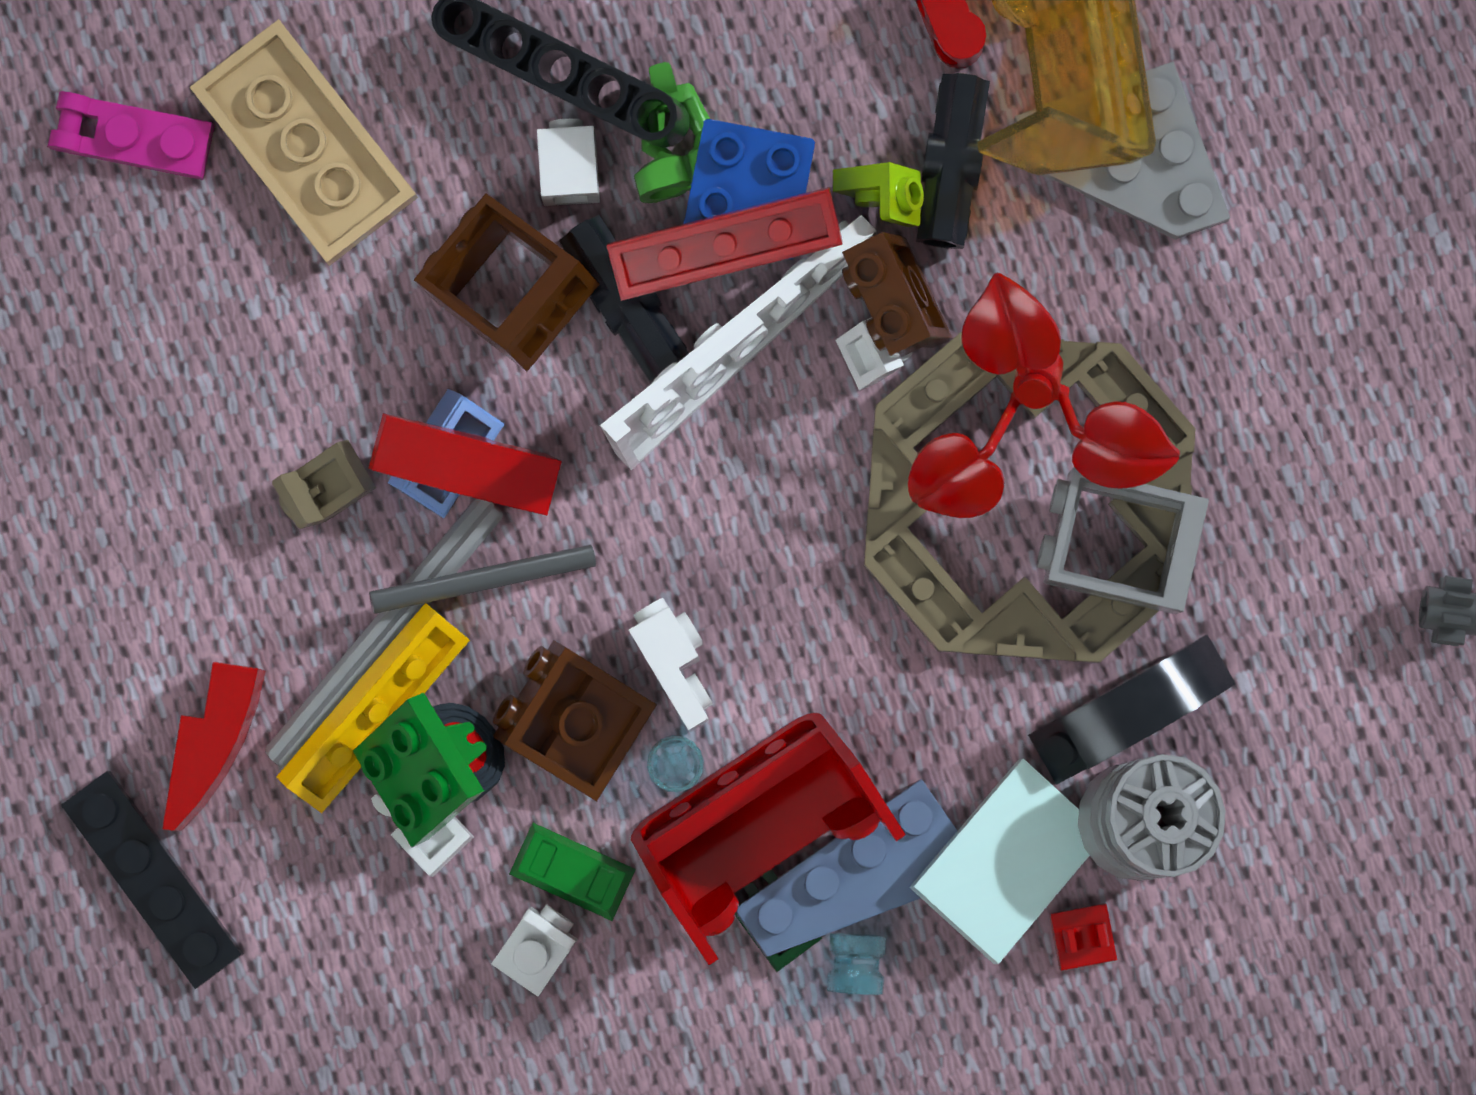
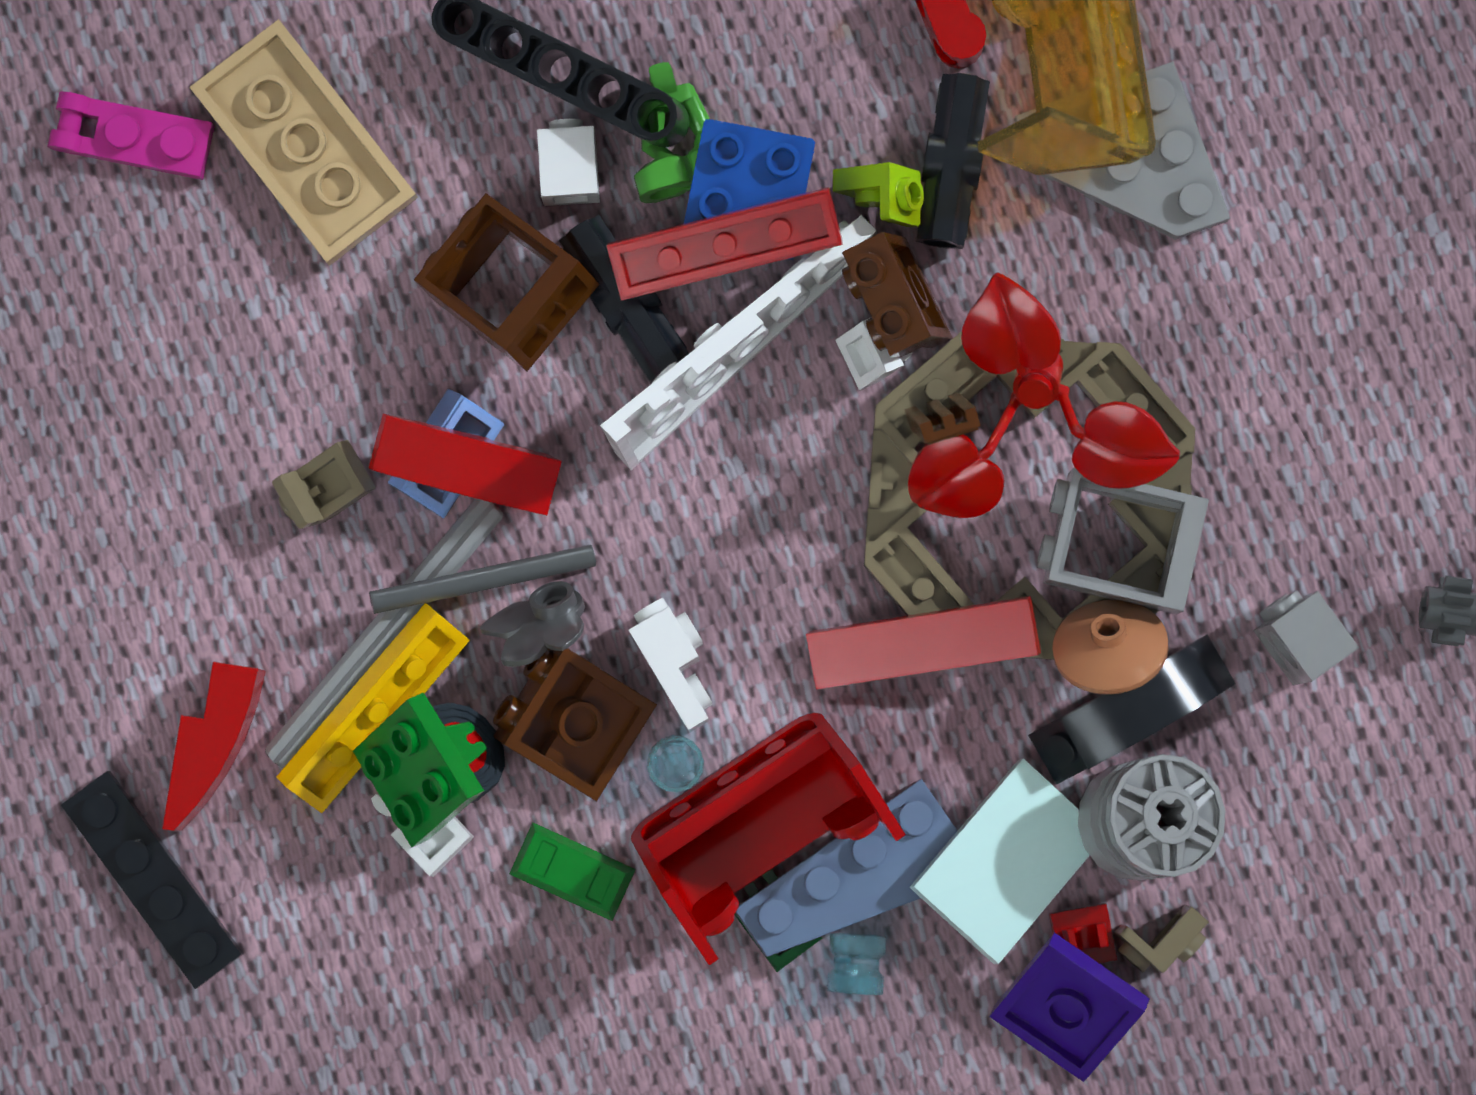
white bracket [491,905,578,997] -> none
none -> flat silver plate [480,581,585,667]
none -> tile [806,596,1041,690]
none -> reddish brown tile [904,393,981,445]
none -> dark purple plate [989,932,1150,1082]
none -> nougat dish [1052,600,1168,694]
none -> dark tan bracket [1114,905,1209,973]
none -> light grey brick [1253,590,1359,686]

